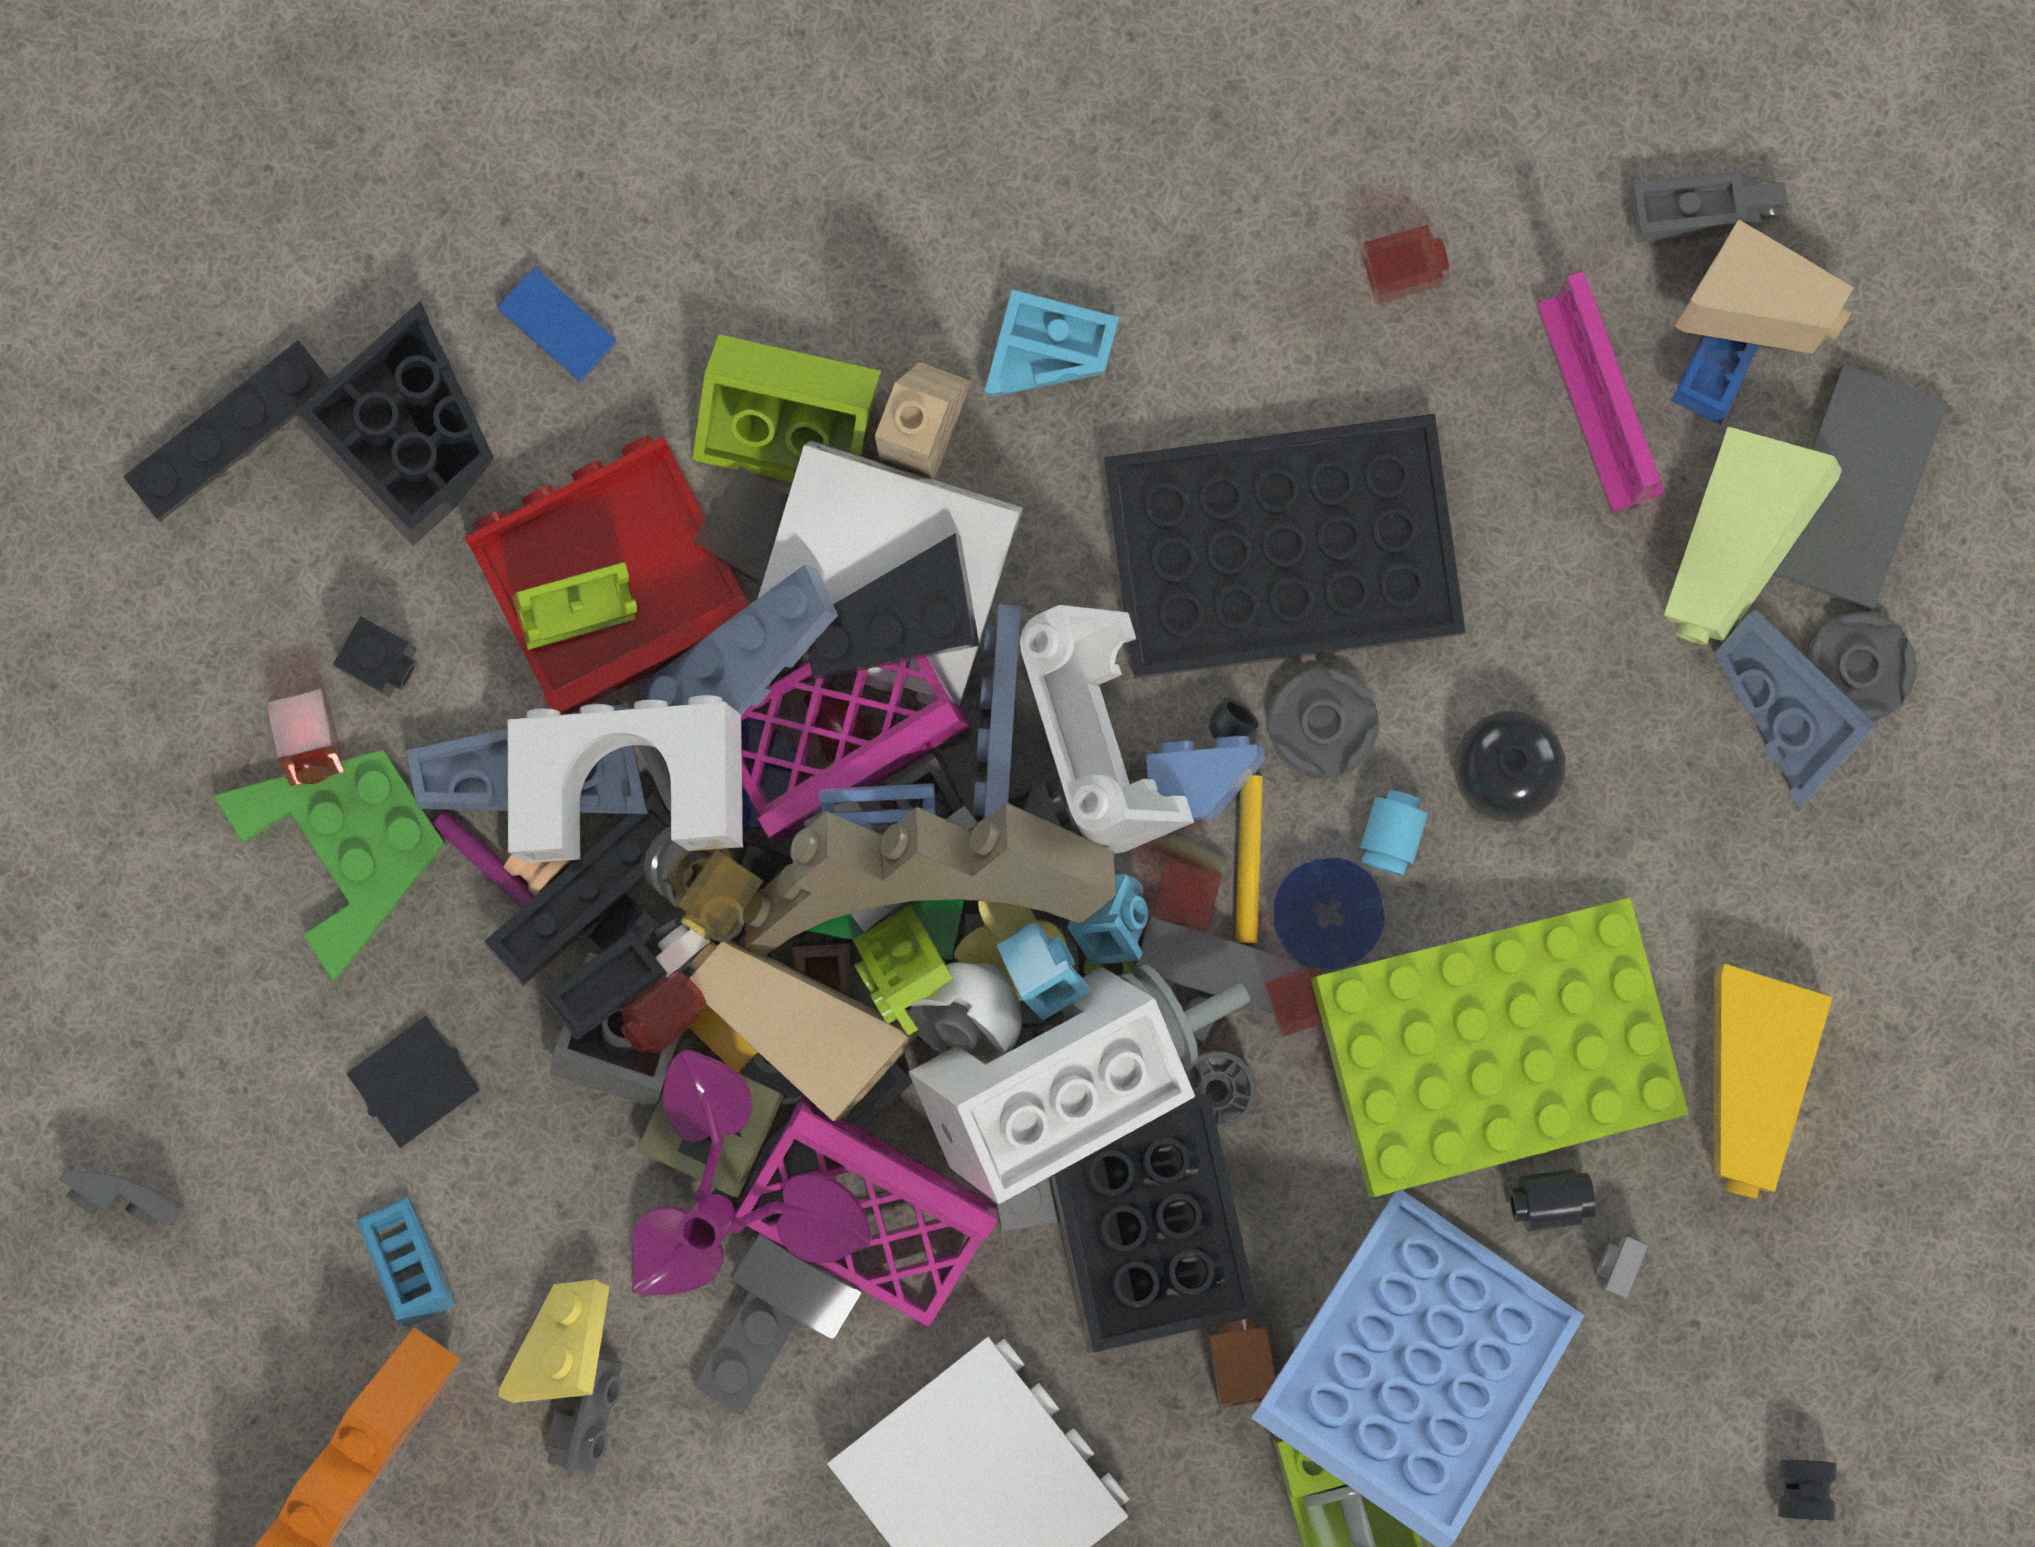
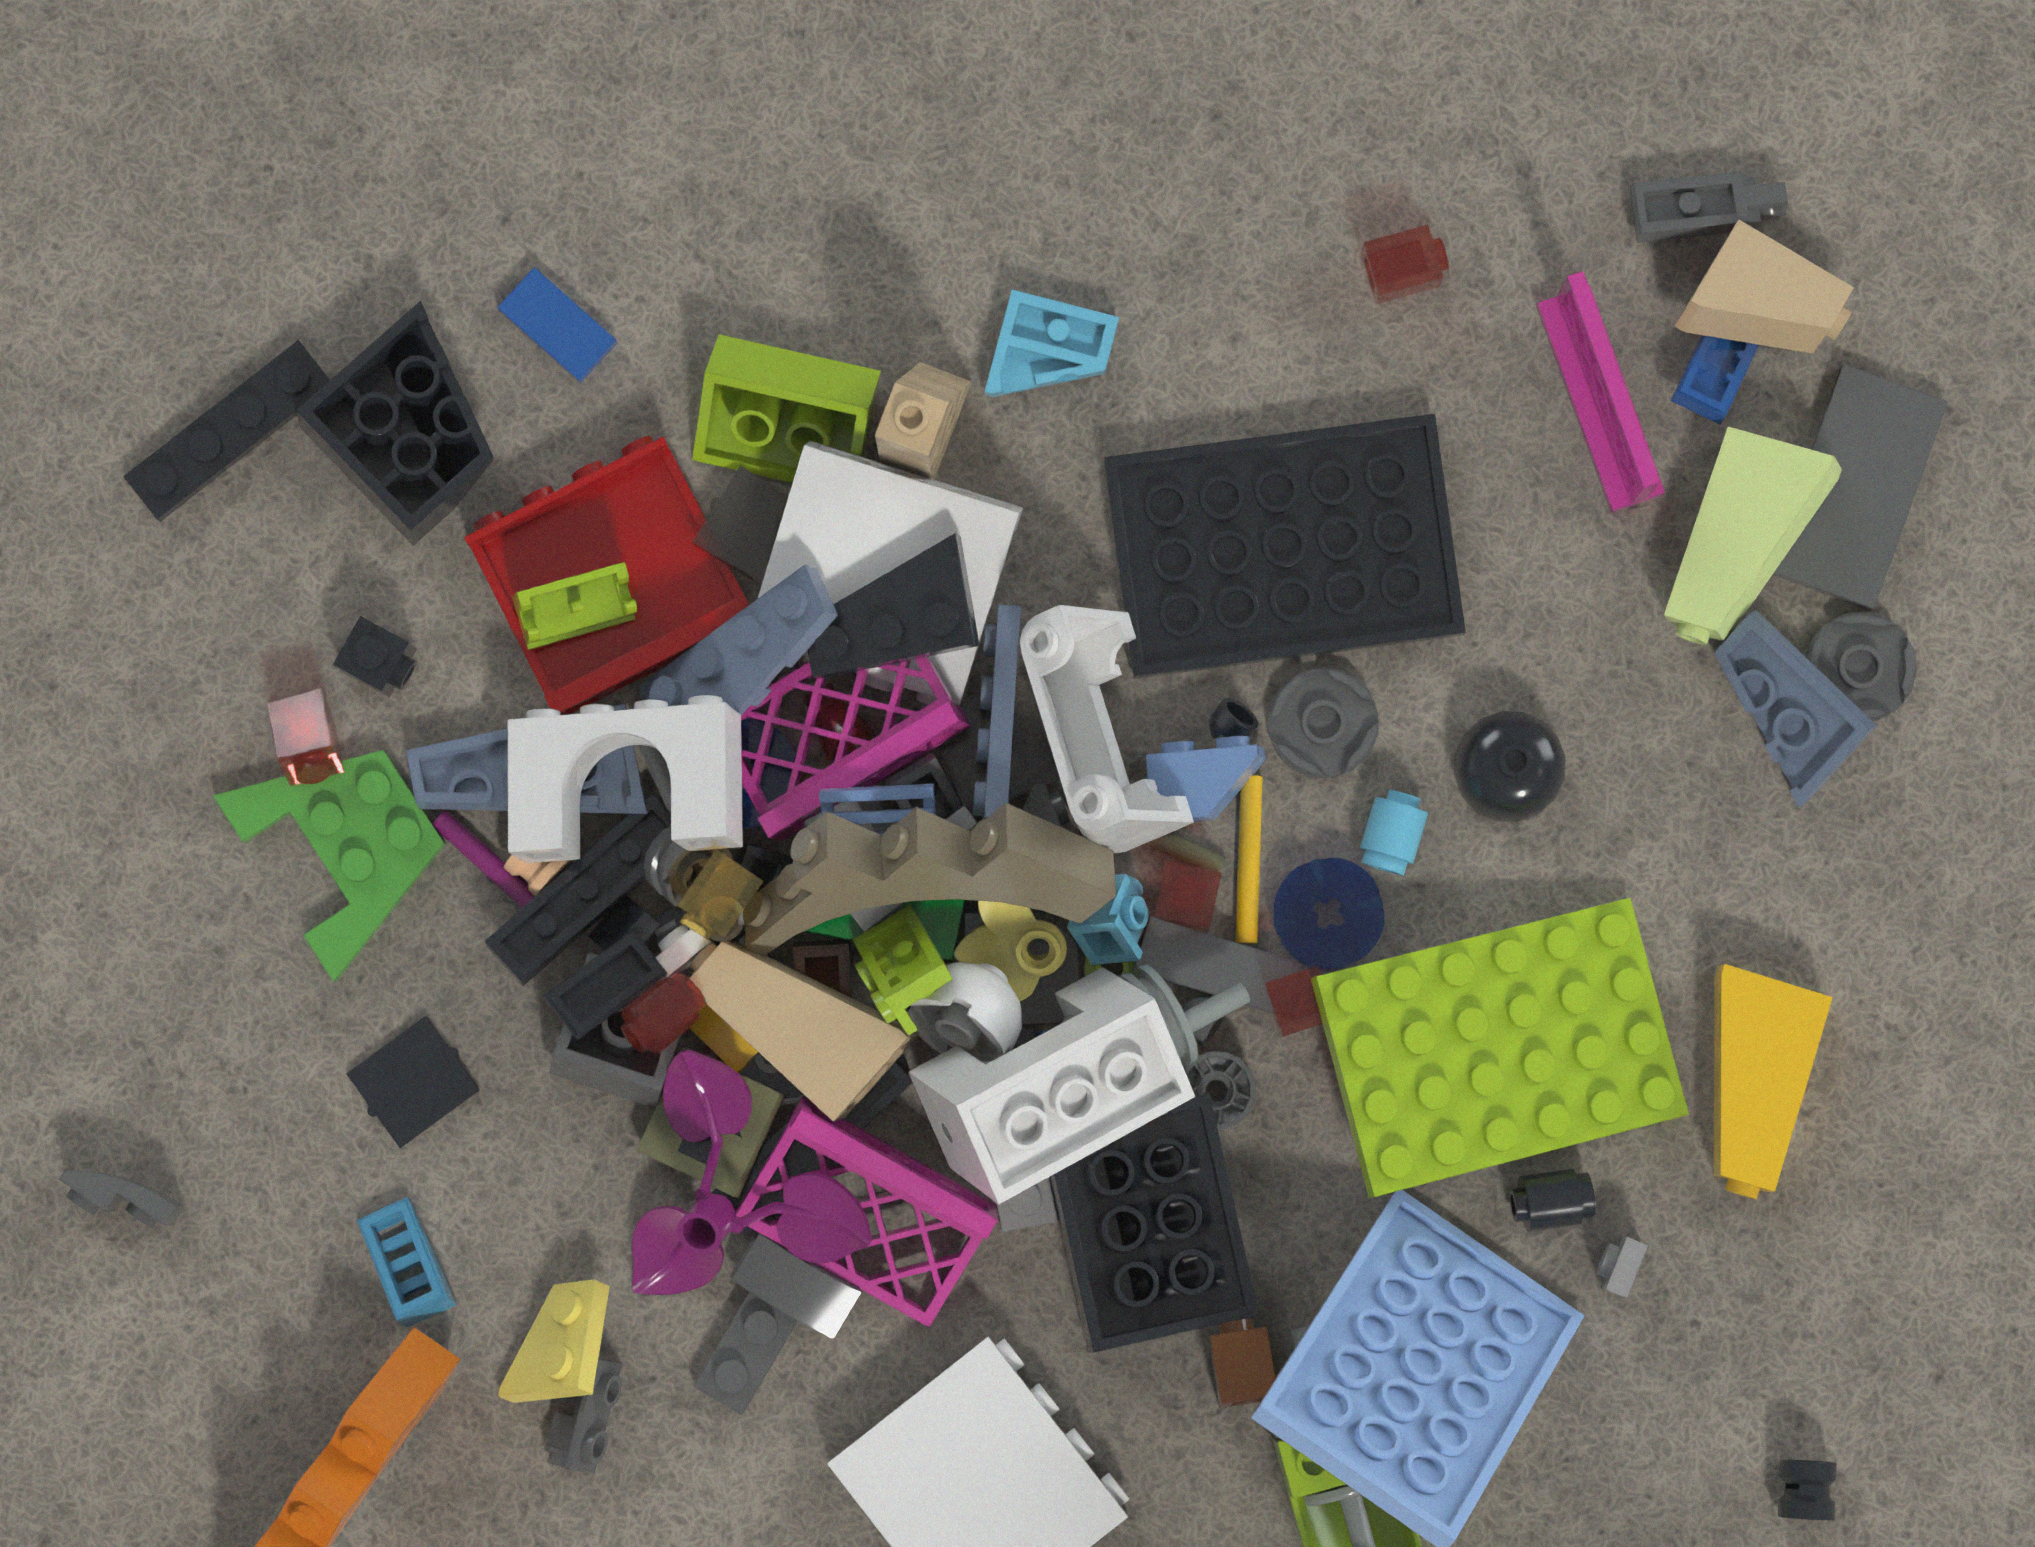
medium azure brick [996,923,1091,1021] -> none

